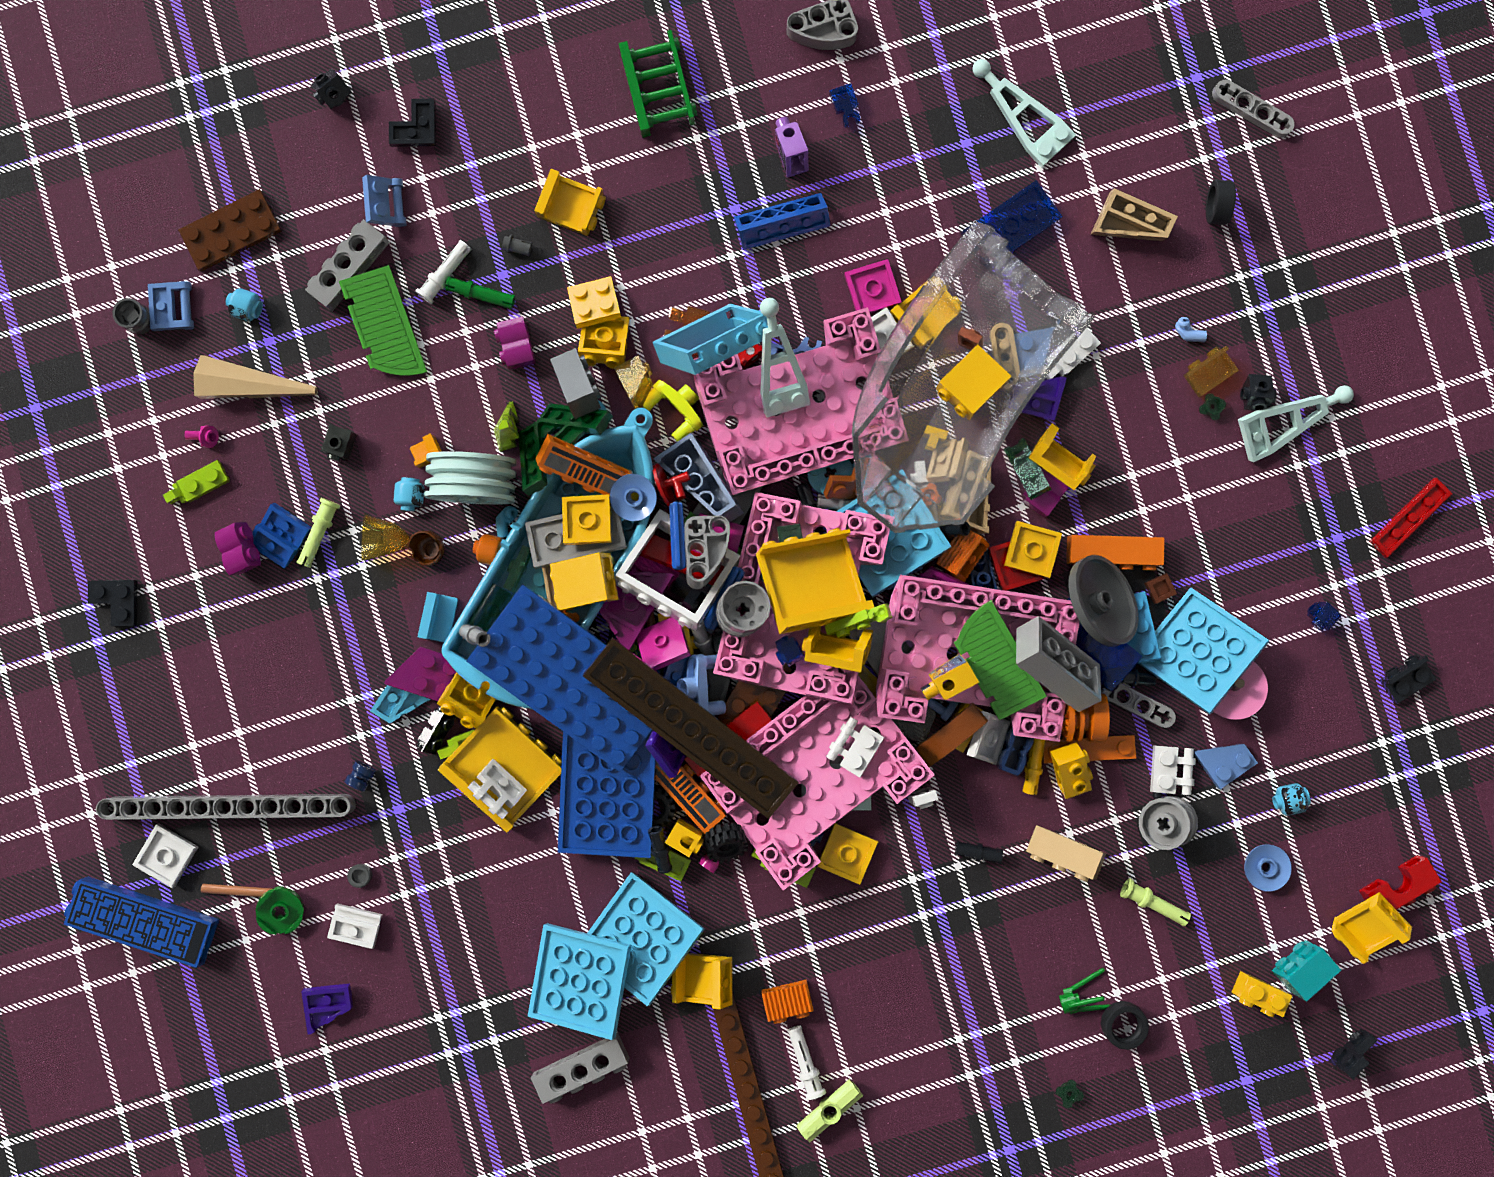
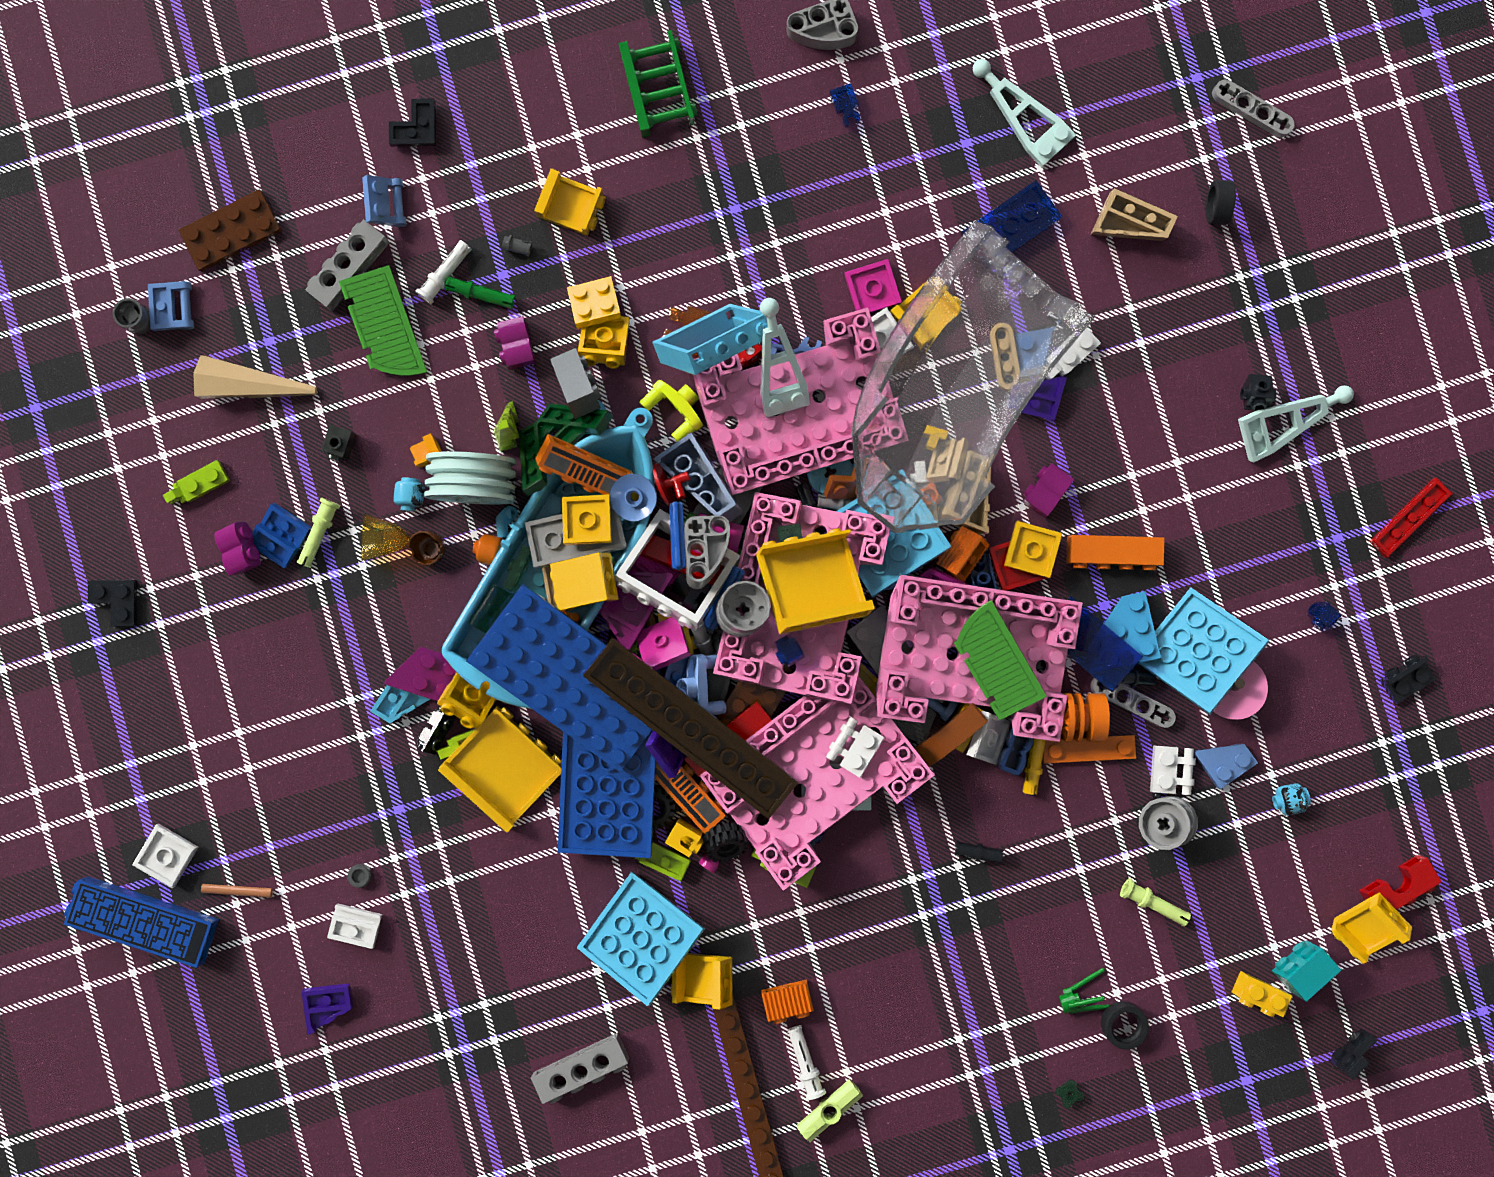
light grey beam [96,794,356,820] -> none
dark pink plate [185,425,219,448] -> none
medium azure head [226,288,263,321] -> none
green plate [256,886,305,935] -> none
black brick [311,68,352,109] -> none
dark blue wheel [344,760,376,792] -> none
medium azure panel [418,592,458,642] -> none
light grey pin [459,624,491,647] -> none
white plate [467,759,527,819] -> none
medium azure plate [528,923,632,1040] -> none
clear yellow slope [614,355,653,409] -> none
black pin [648,826,673,874] -> none
blue fence [734,193,831,250] -> none
medium lavender torso [775,117,809,178] -> none
yellow panel [802,626,873,673] -> none
yellow plate [817,823,878,885] -> none
lime hinge [825,603,893,638] -> none
white hinge [908,787,938,809] -> none
yellow torso [920,653,979,701] -> none
yellow panel [936,344,1011,420] -> none
black pin [938,521,970,540] -> none
copper plate [957,327,983,350] -> none
clear green plate [1004,438,1052,500] -> none
light grey brick [1016,616,1101,712] -> none
tan wedge [1026,825,1107,882] -> none
yellow panel [1029,423,1096,490] -> none
yellow brick [1050,742,1093,799] -> none
dark grey dish [1069,555,1138,647] -> none
copper plate [1144,573,1177,604] -> none
light blue arm [1175,317,1207,342] -> none
clear yellow bracket [1183,345,1239,398] -> none
clear green plate [1199,393,1226,420] -> none
medium blue dish [1244,844,1291,891] -> none

